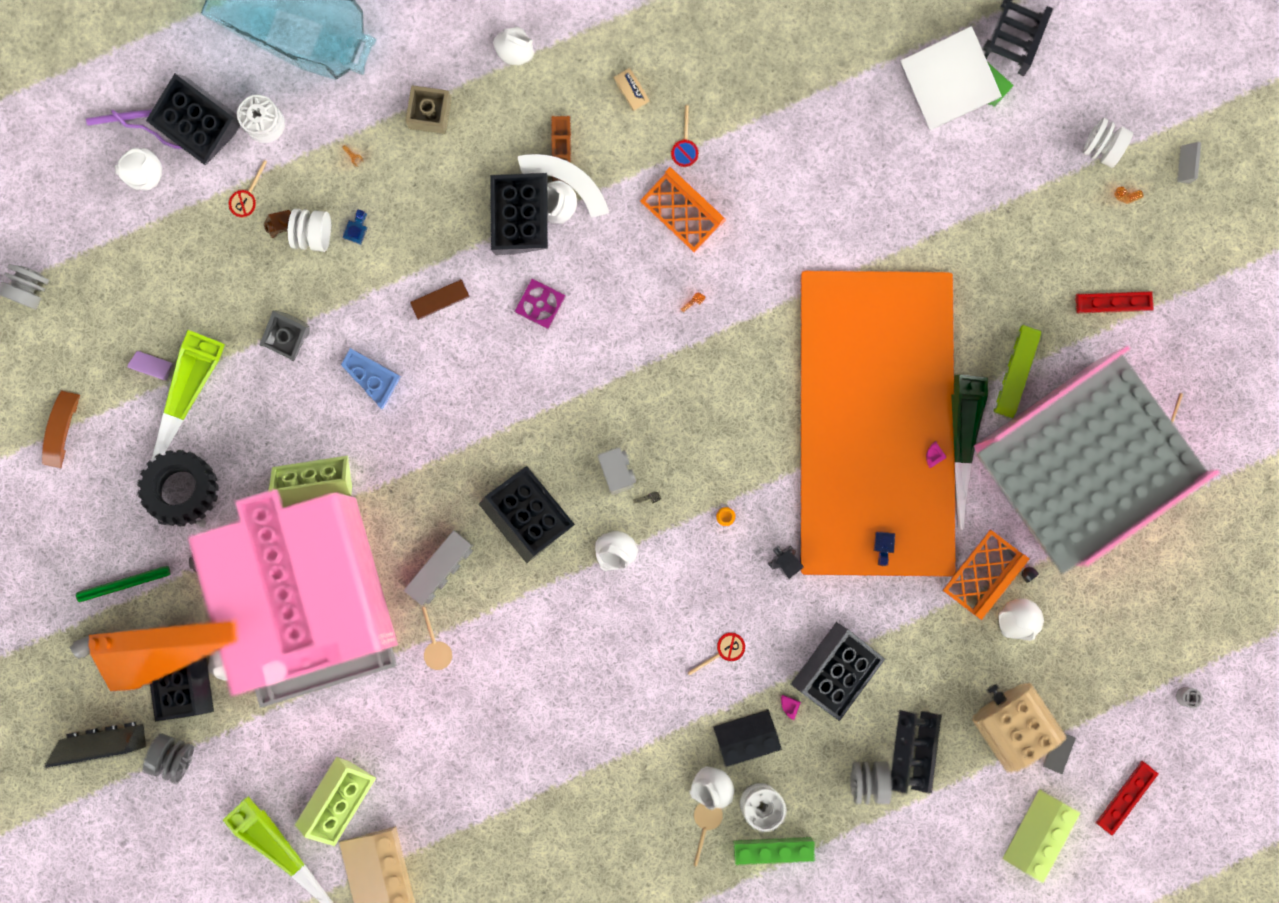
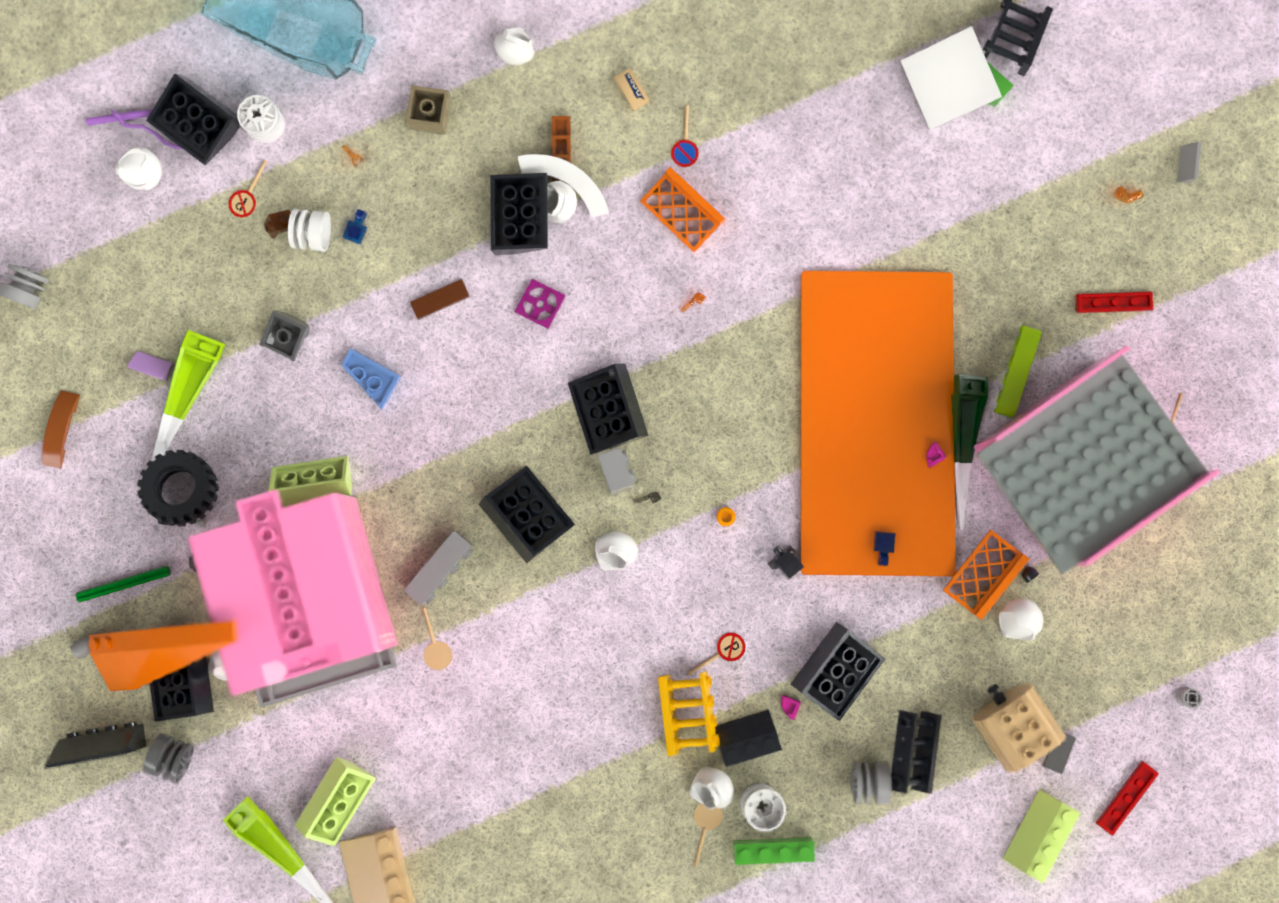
white wheel [1083,117,1133,168] -> none
none -> black slope [568,363,649,455]
none -> yellow fence [658,671,719,756]

